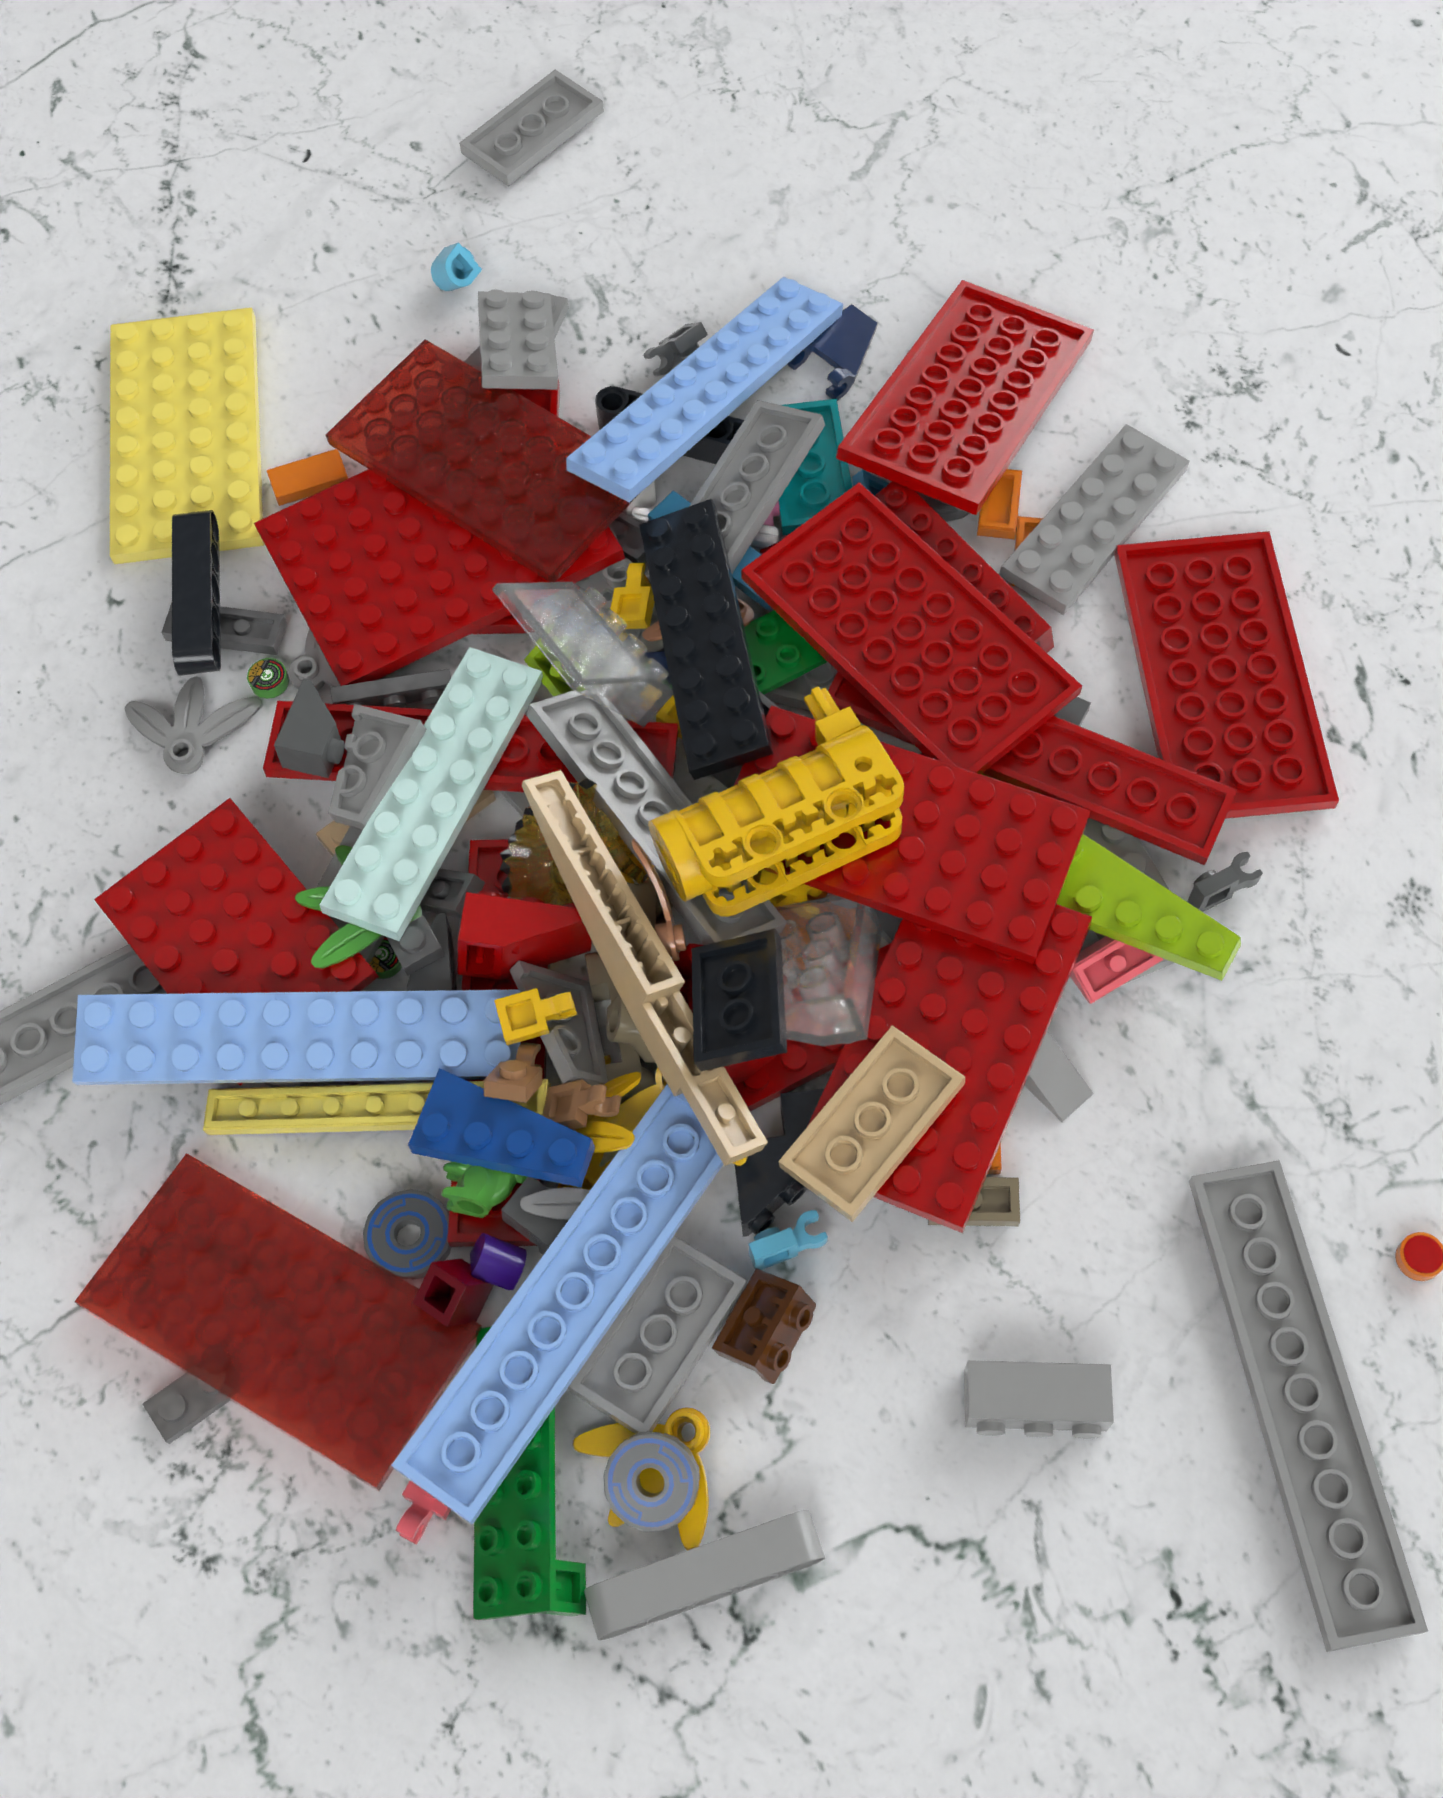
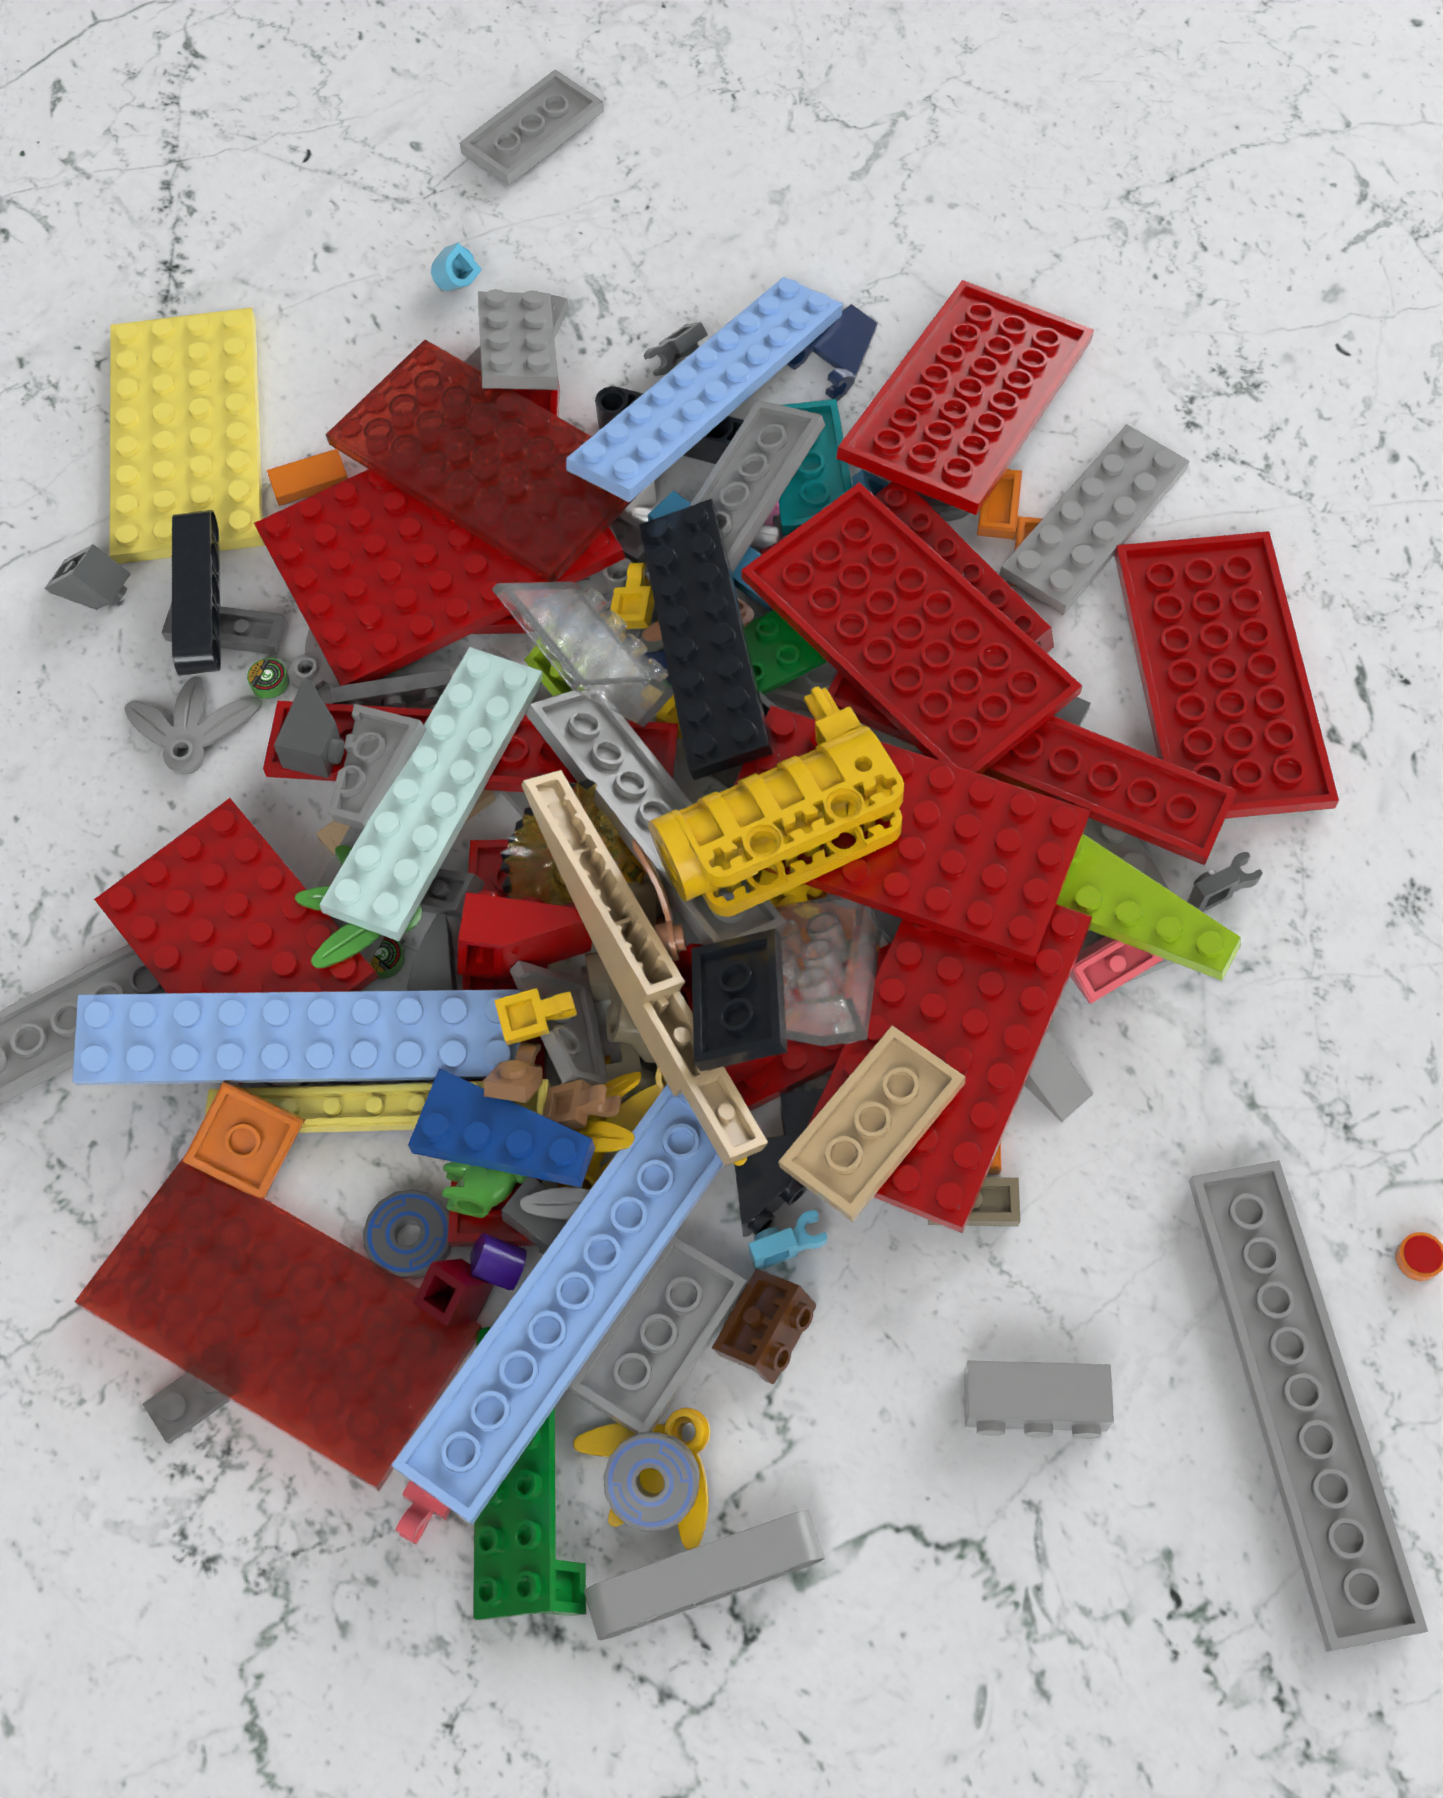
flat silver plate [387,915,445,976] -> none
none -> dark grey slope [44,544,131,610]
none -> orange tile [182,1081,305,1201]

